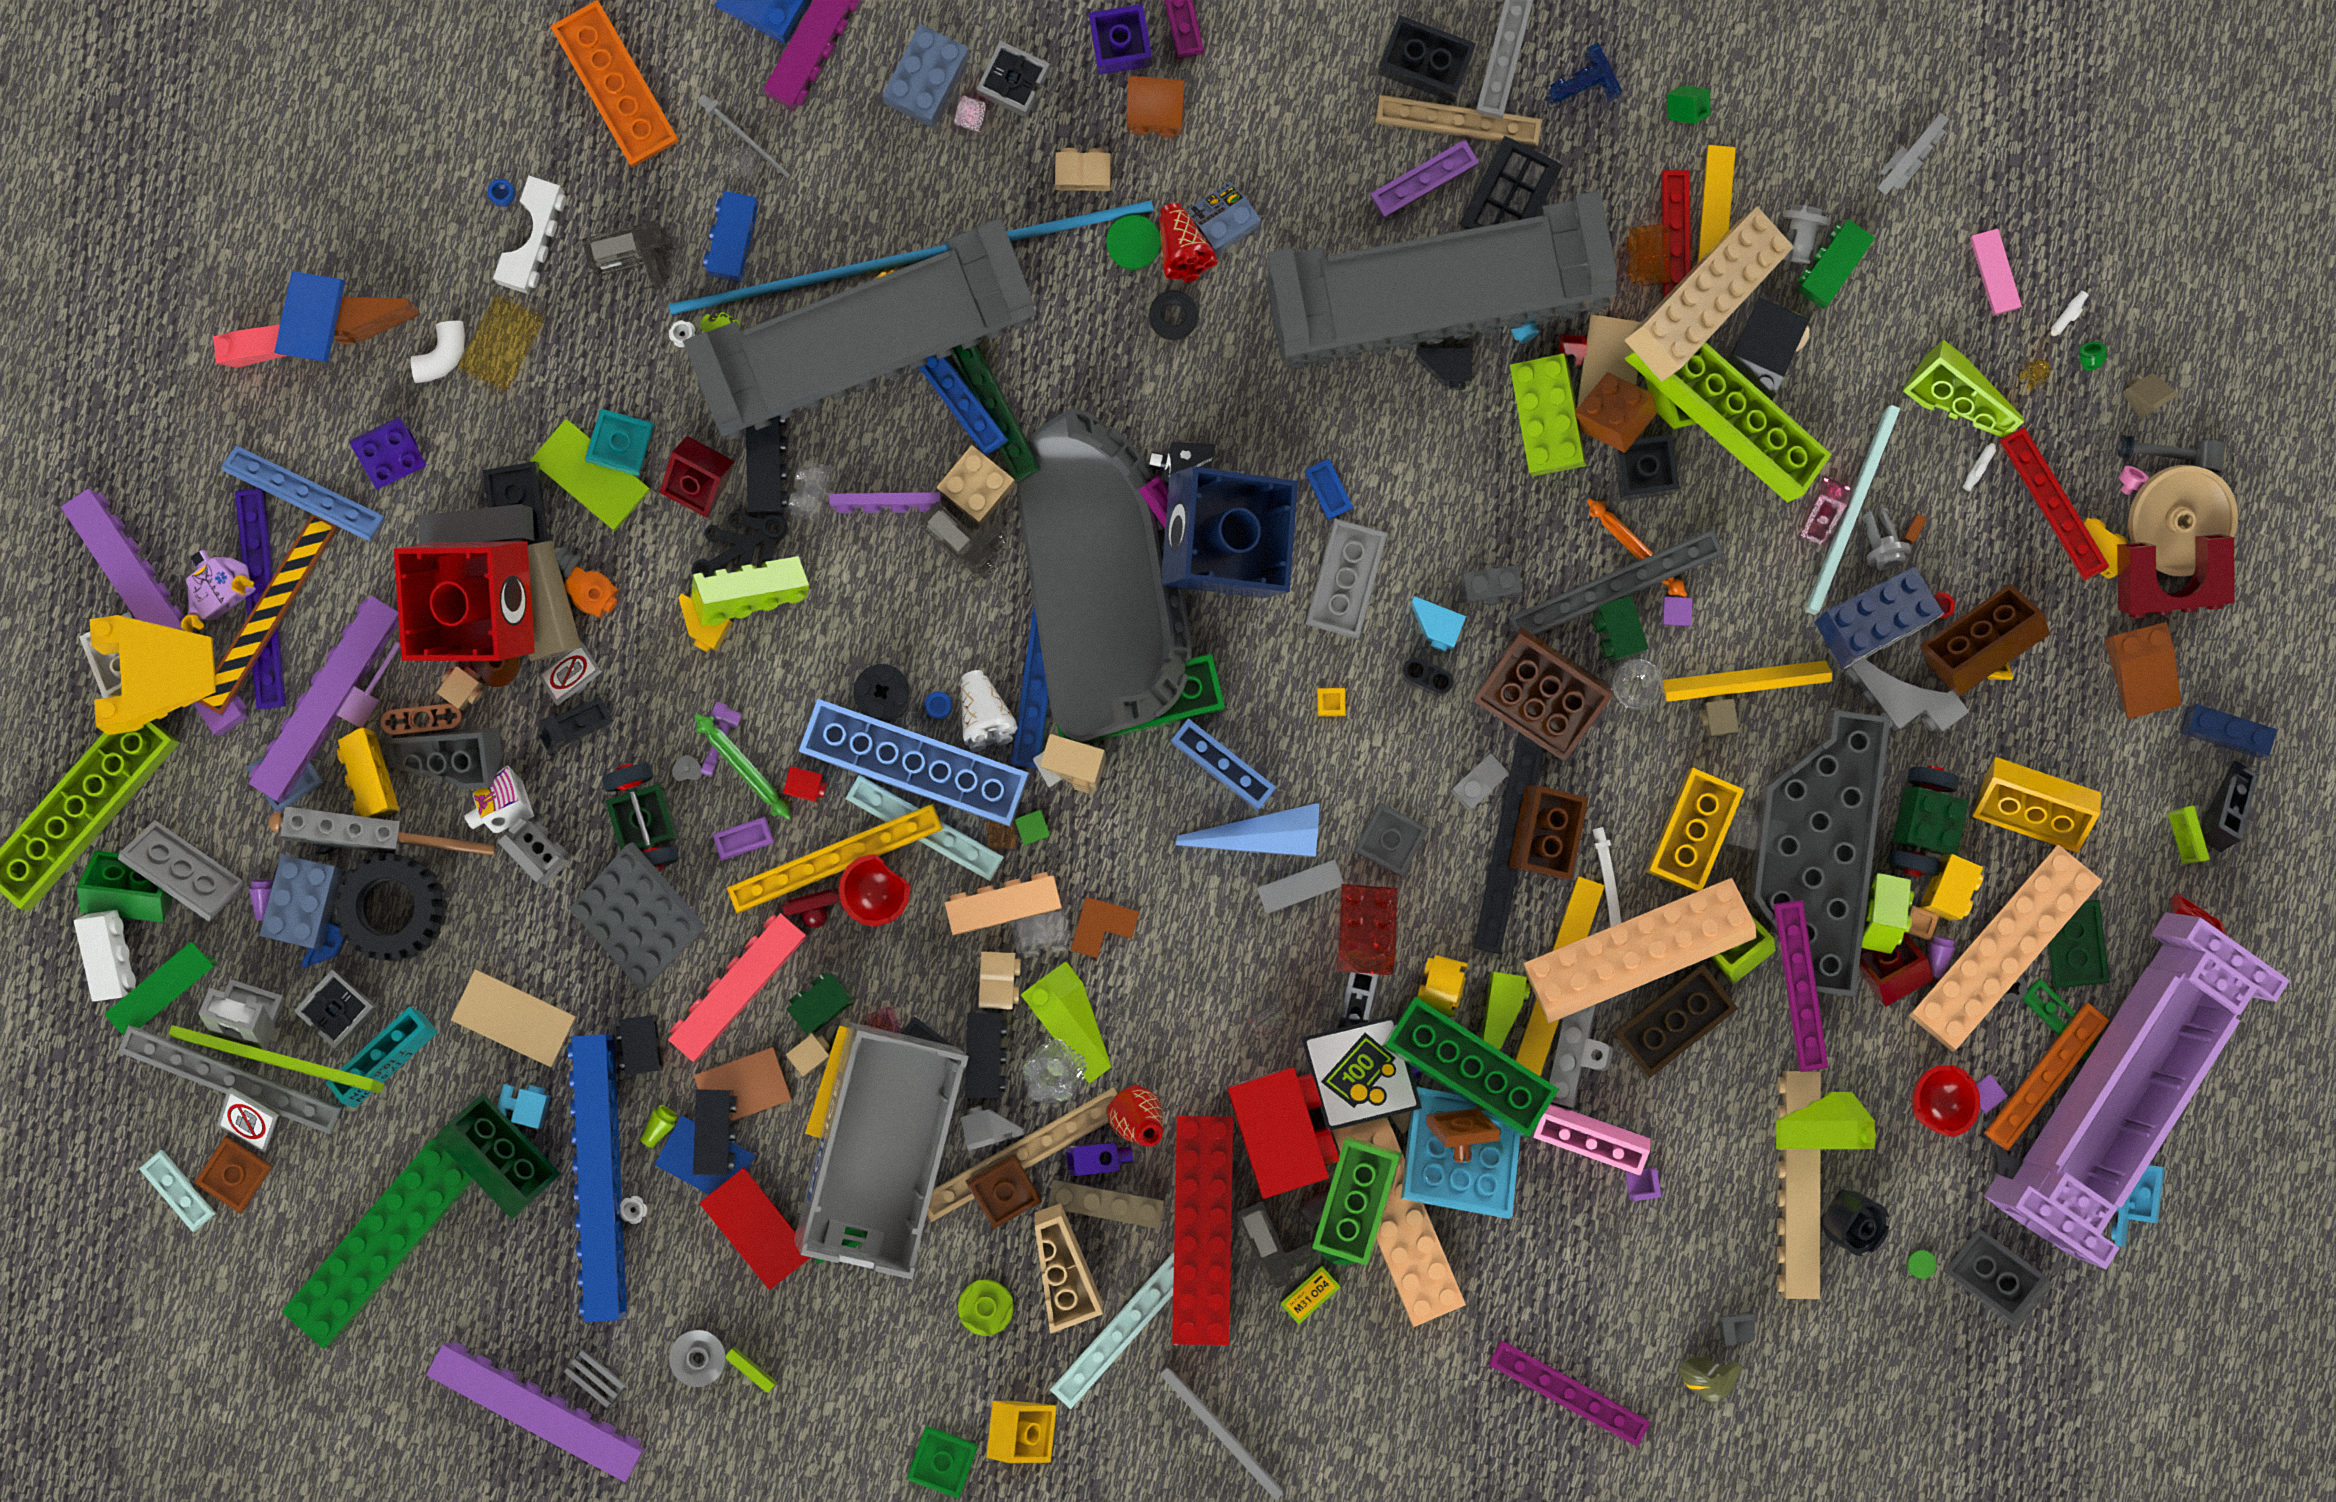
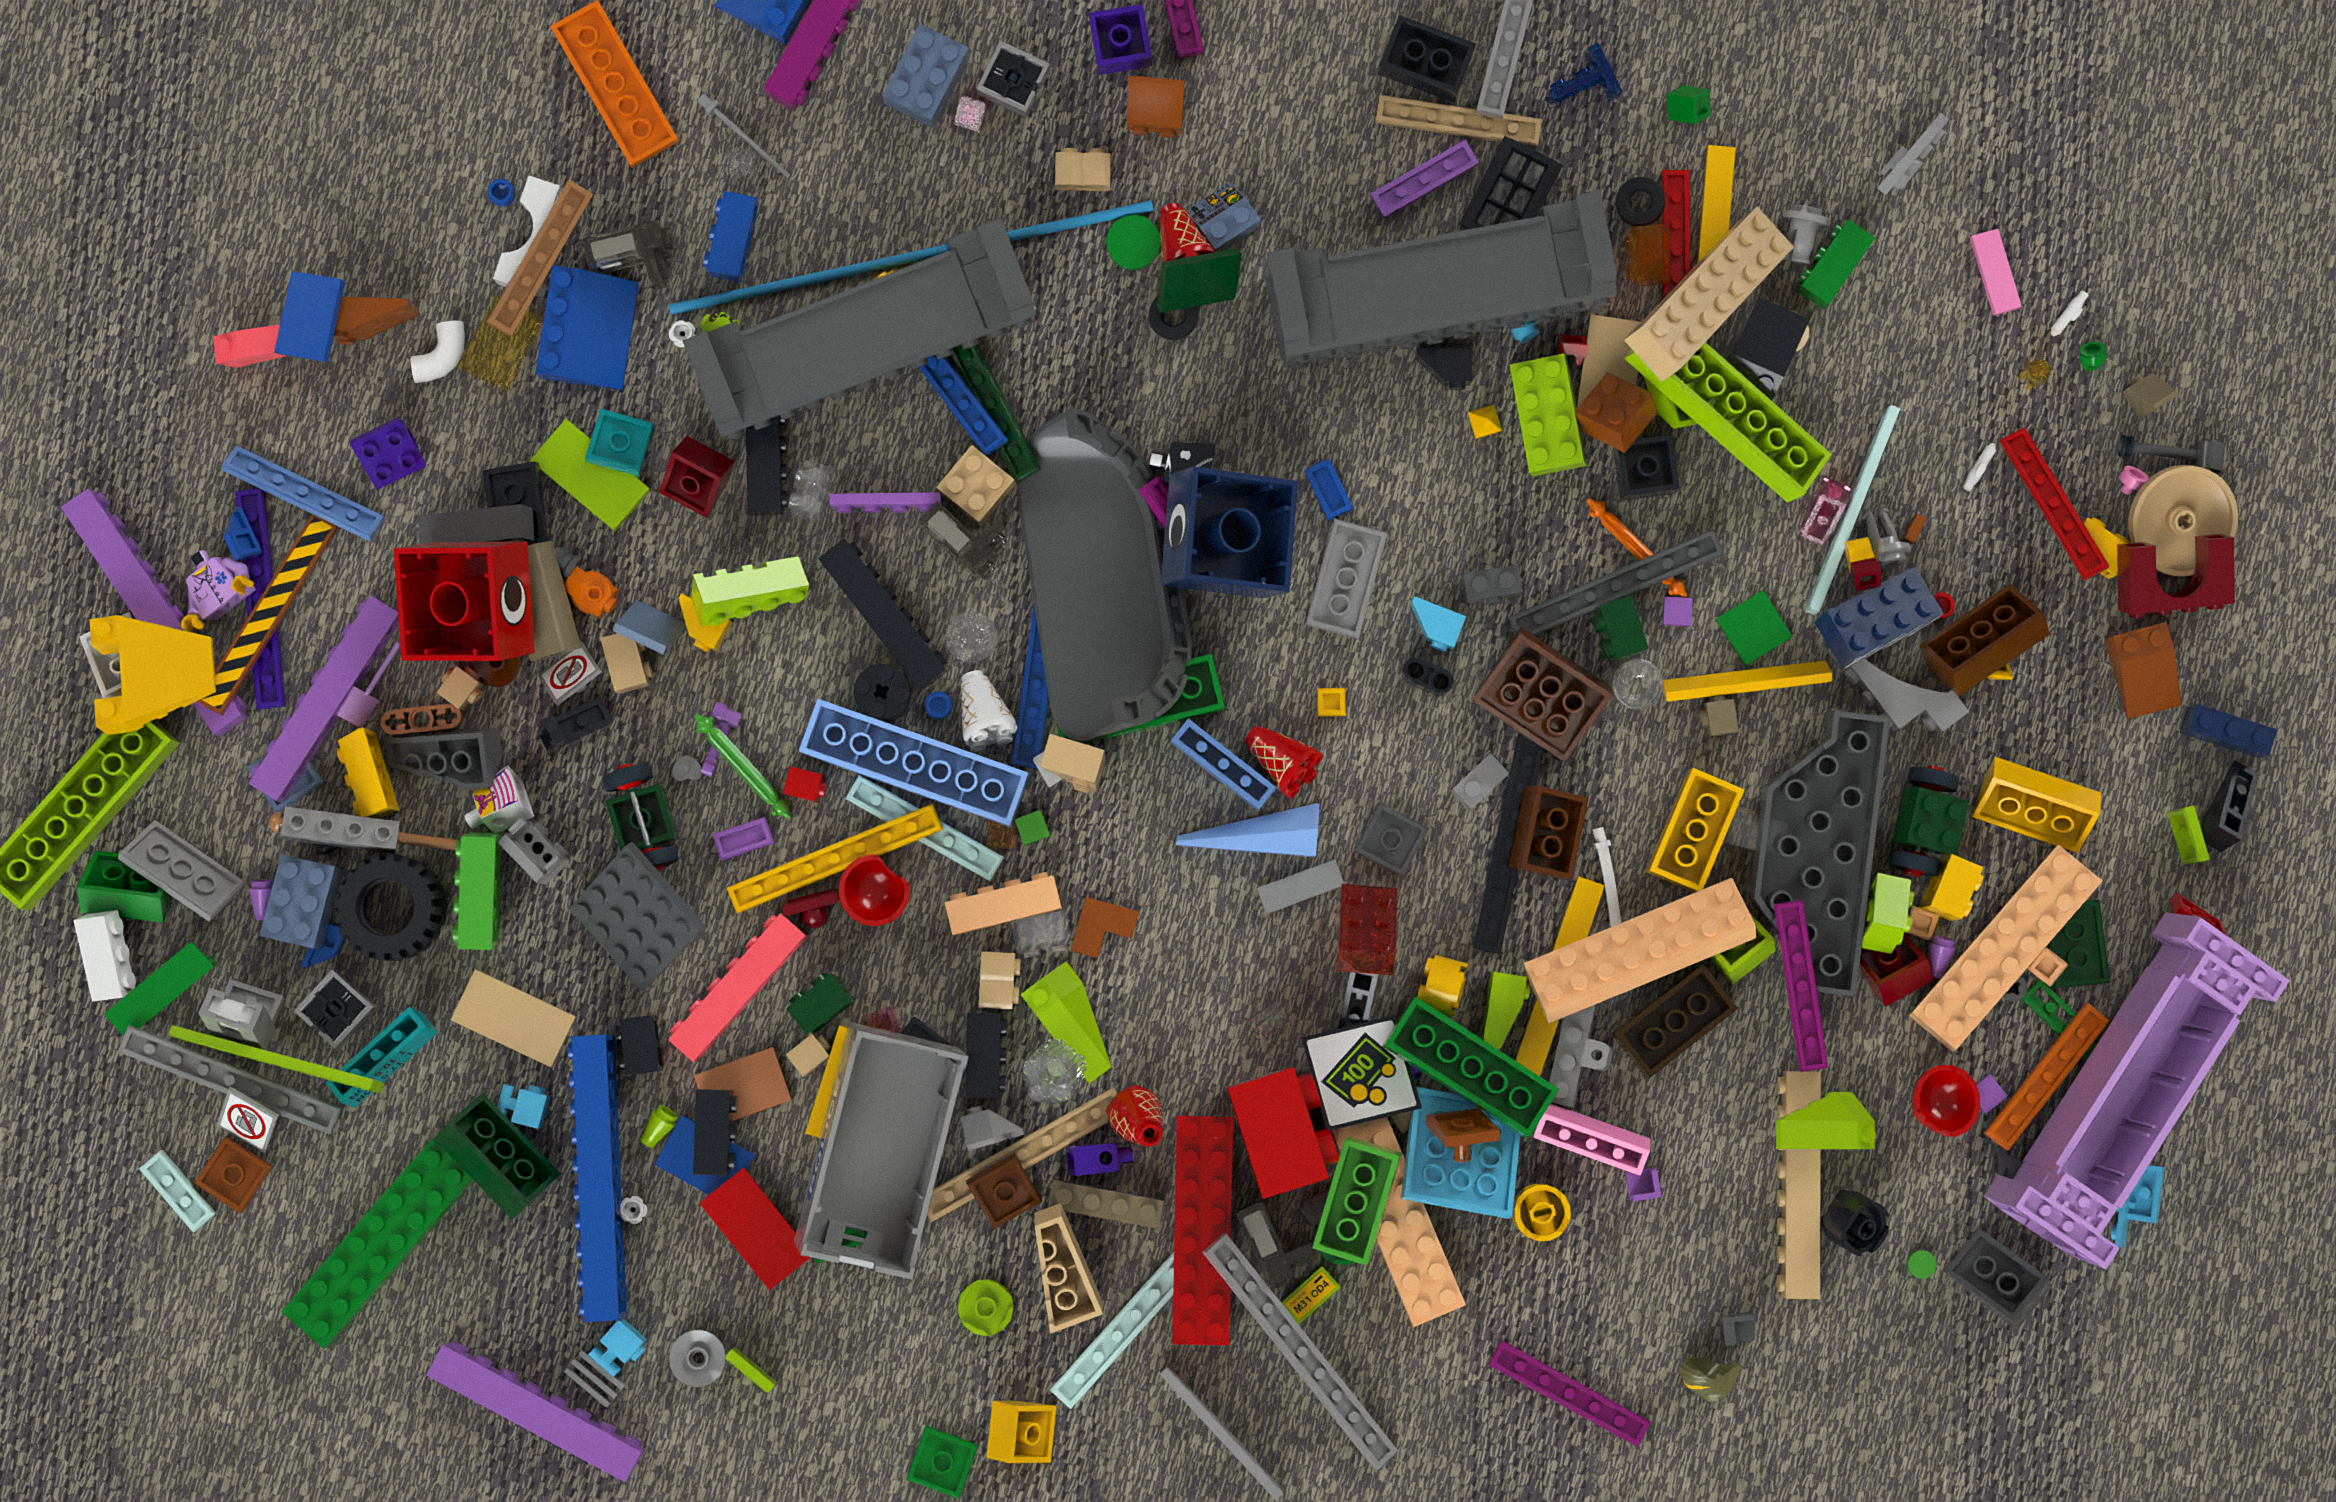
black plant [691,511,788,578] -> none
lime wedge [1903,339,2025,438] -> none
none -> blue tile [224,506,262,561]
none -> bright green brick [453,831,502,950]
none -> medium nougat plate [486,179,593,336]
none -> blue slope [536,265,639,390]
none -> medium azure brick [588,1318,647,1377]
none -> tan brick [600,633,653,694]
none -> sand blue tile [613,600,686,654]
none -> black brick [818,538,948,692]
none -> clear wheel [946,612,997,663]
none -> dark green tile [1157,248,1242,313]
none -> light grey plate [1202,1233,1398,1470]
none -> red cone [1244,725,1324,799]
none -> yellow slope [1468,405,1502,439]
none -> yellow brick [1512,1183,1571,1241]
none -> black tyre [1615,177,1666,227]
none -> green tile [1715,590,1793,666]
none -> leg [1844,537,1881,591]
none -> light nougat tile [2028,947,2069,986]

